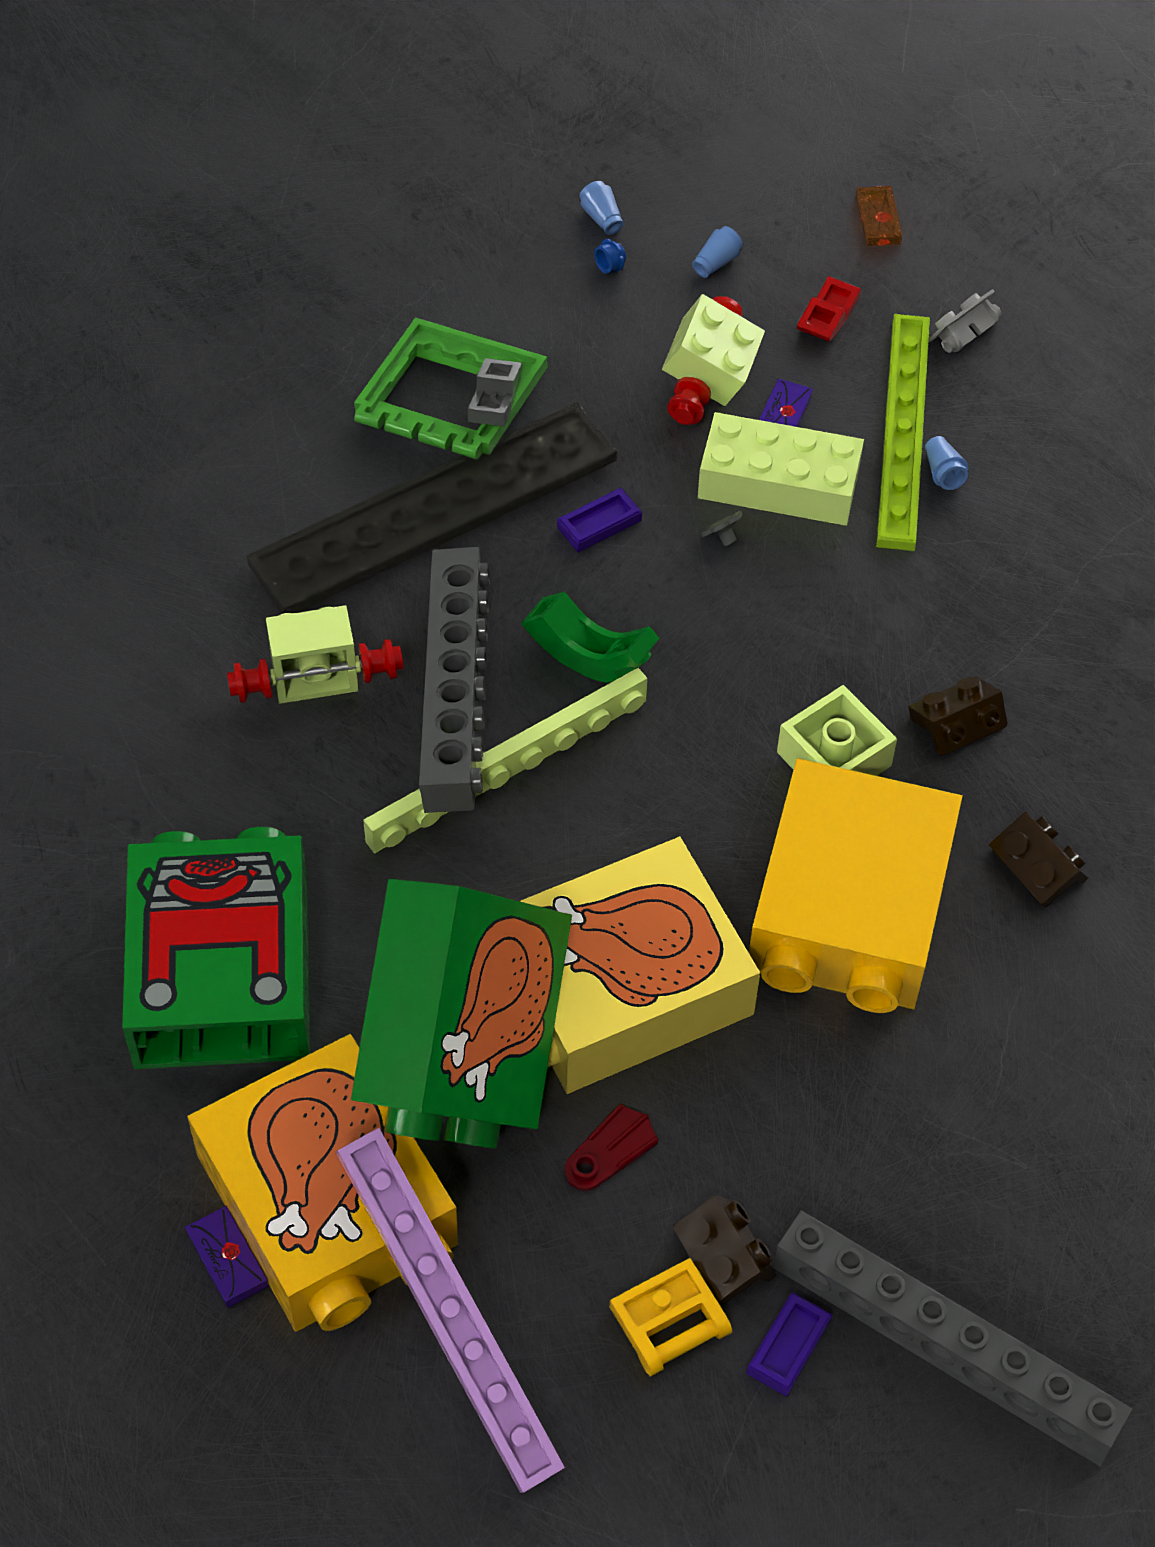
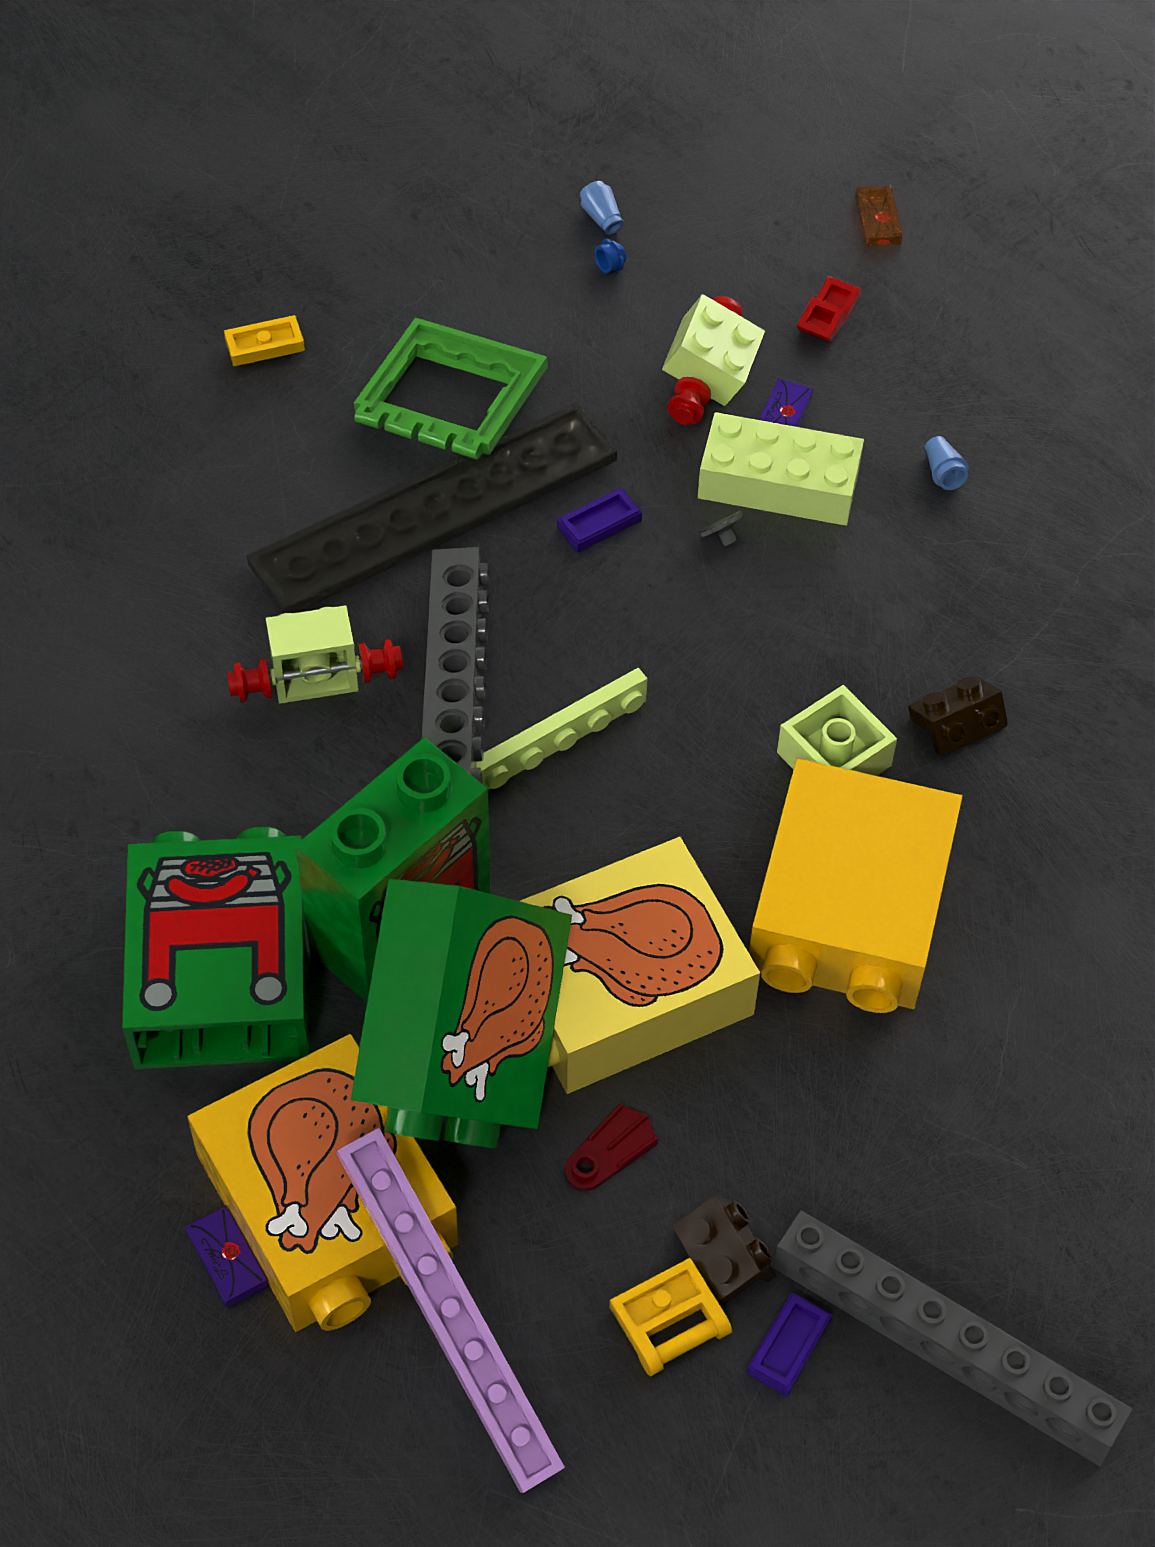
dark grey slope [468,358,522,426] -> none
green arch [520,591,659,683] -> none
medium blue cone [692,226,743,278] -> none
lime tile [876,314,930,551] -> none
light grey hinge [929,289,1001,353] -> none
dark brown bracket [988,811,1089,908] -> none
none -> yellow plate [224,315,305,367]
none -> green brick [295,737,491,1003]

